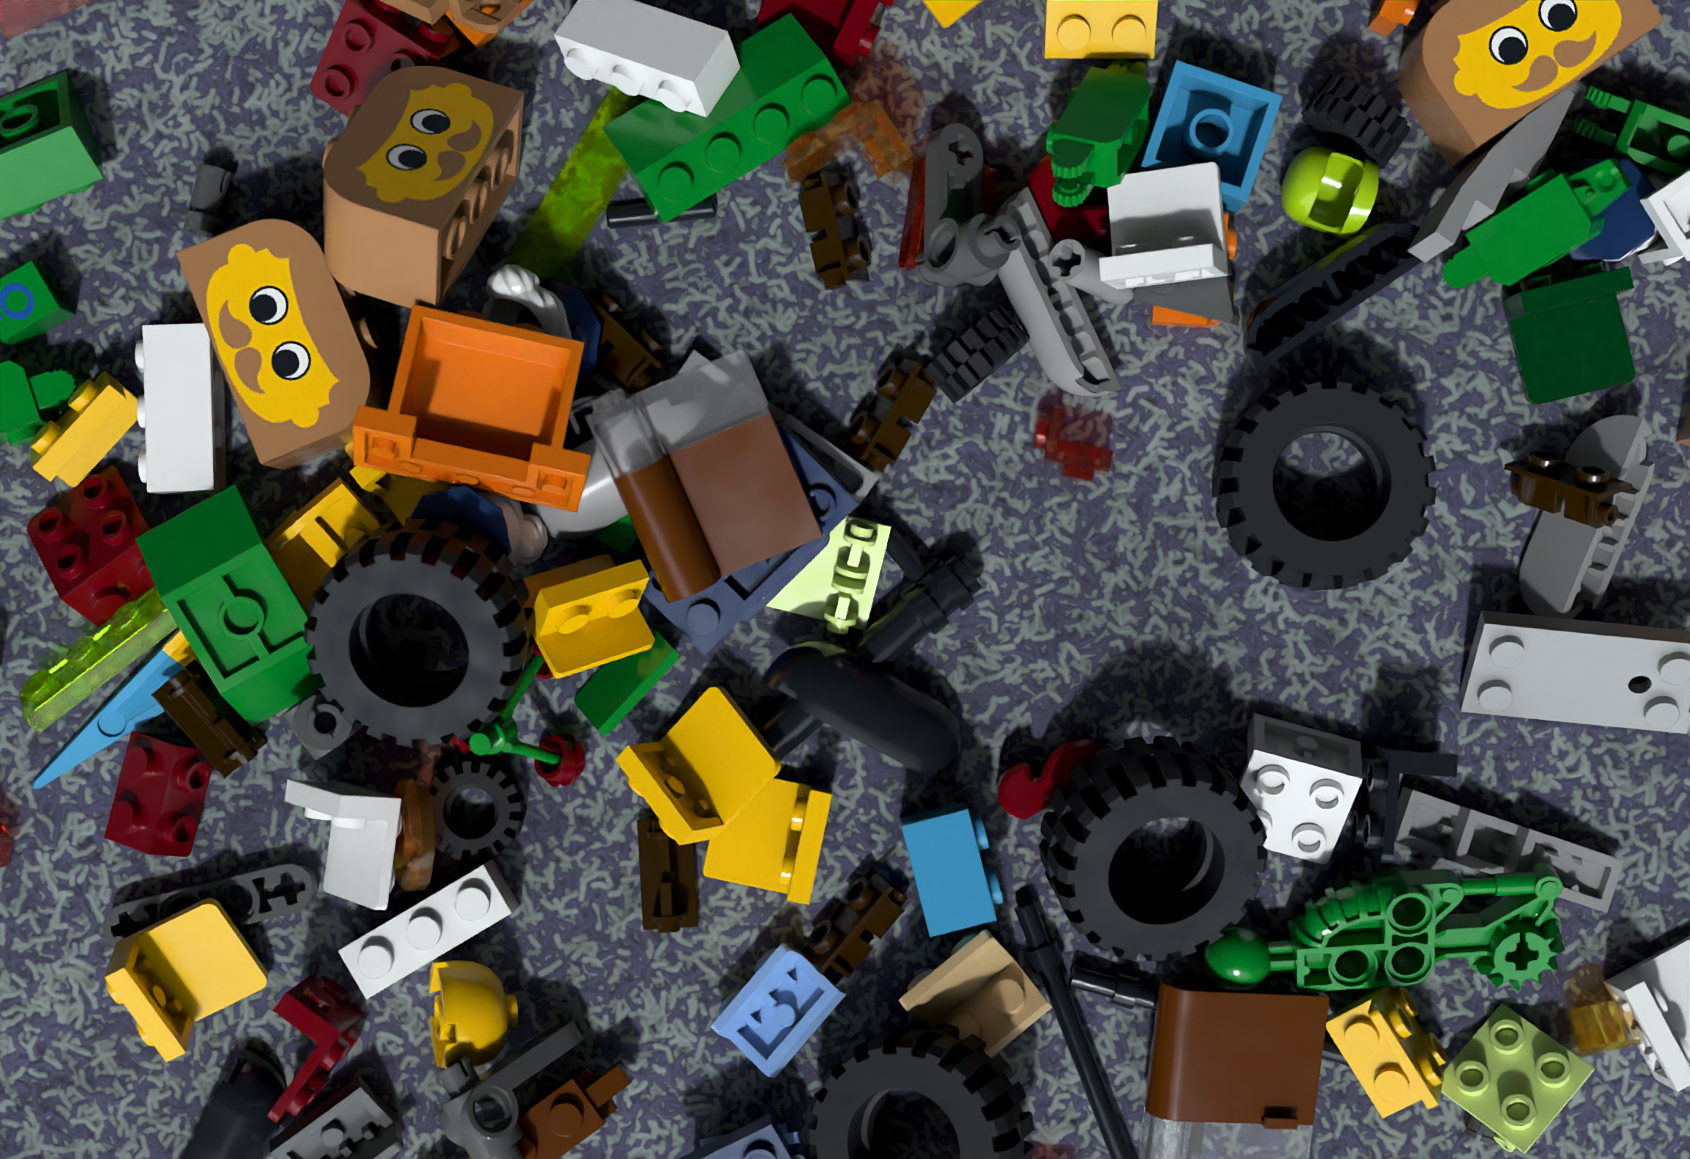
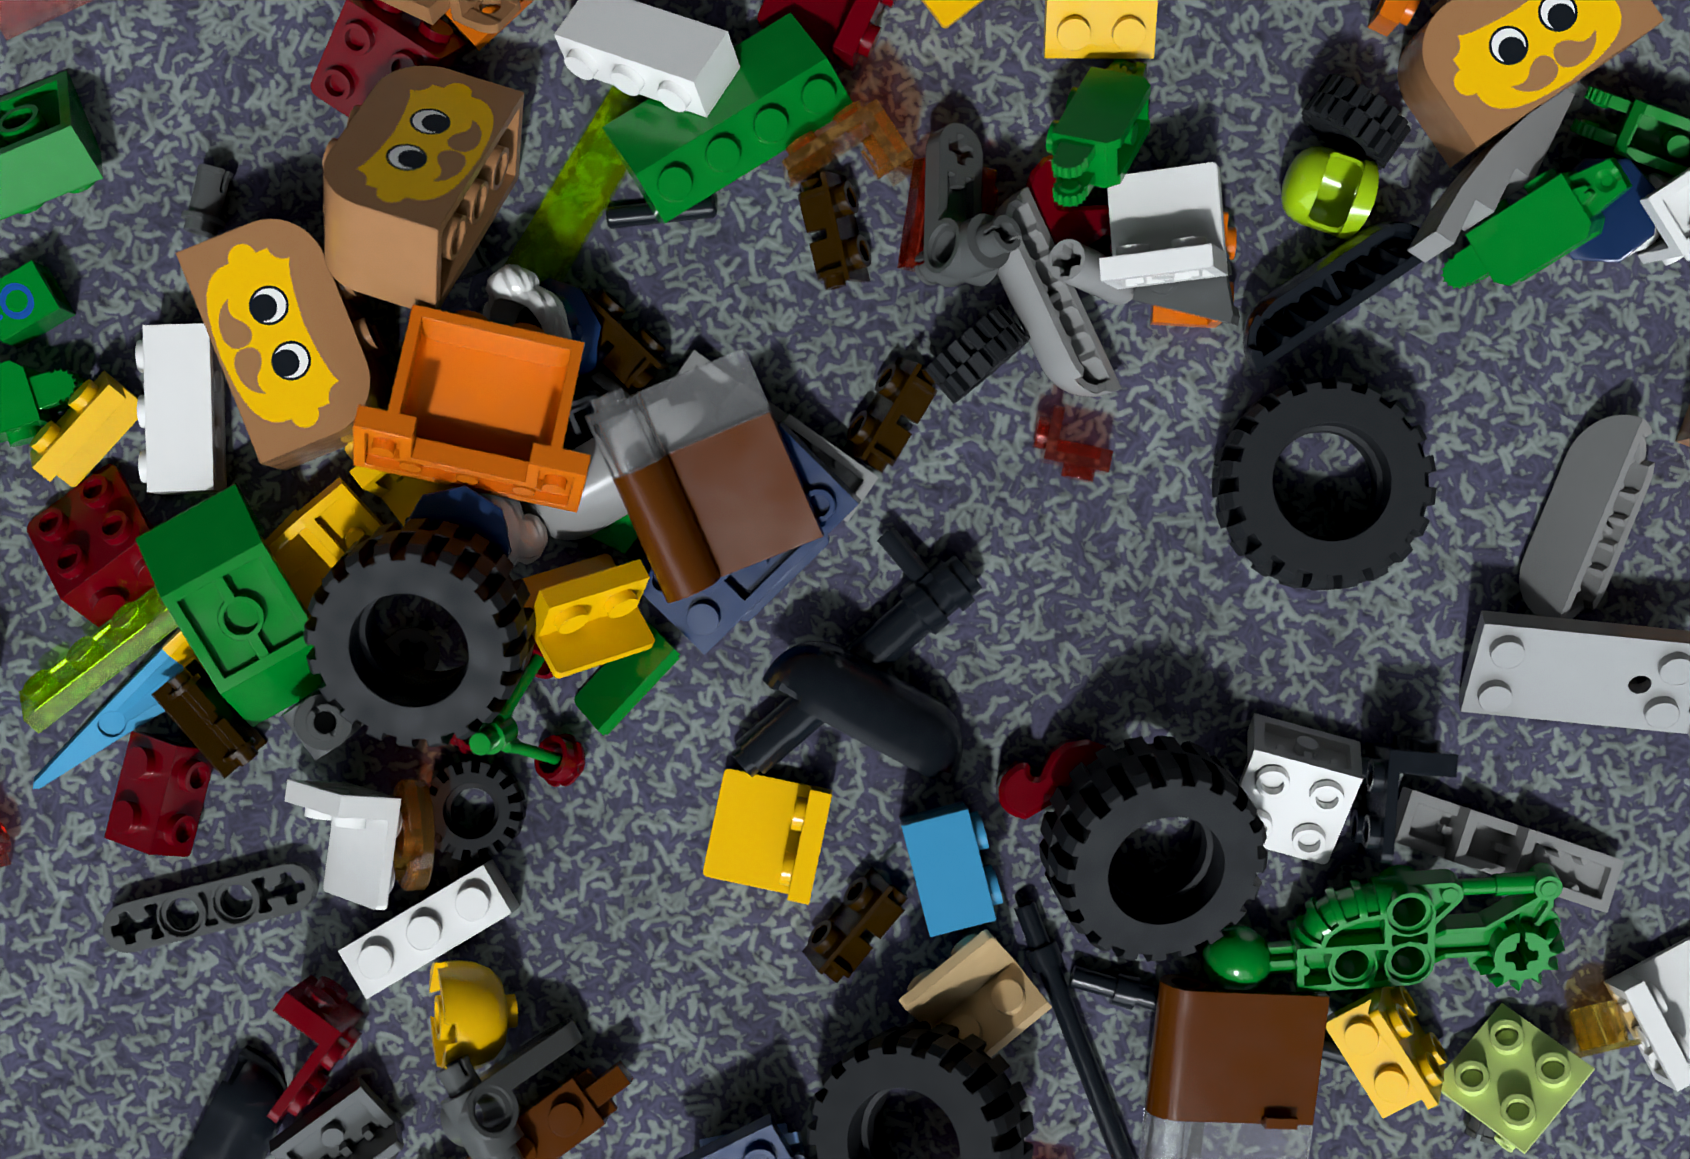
yellow bracket [104,898,268,1062] -> none
yellow bracket [615,686,781,846] -> none
dark brown hinge [637,818,698,933] -> none
light blue bracket [711,943,846,1079] -> none
yellowish green hinge [766,515,891,634] -> none
dark azure brick [1135,60,1283,213] -> none
dark green bracket [1502,261,1635,405] -> none
dark brown hinge [1504,450,1632,529] -> none

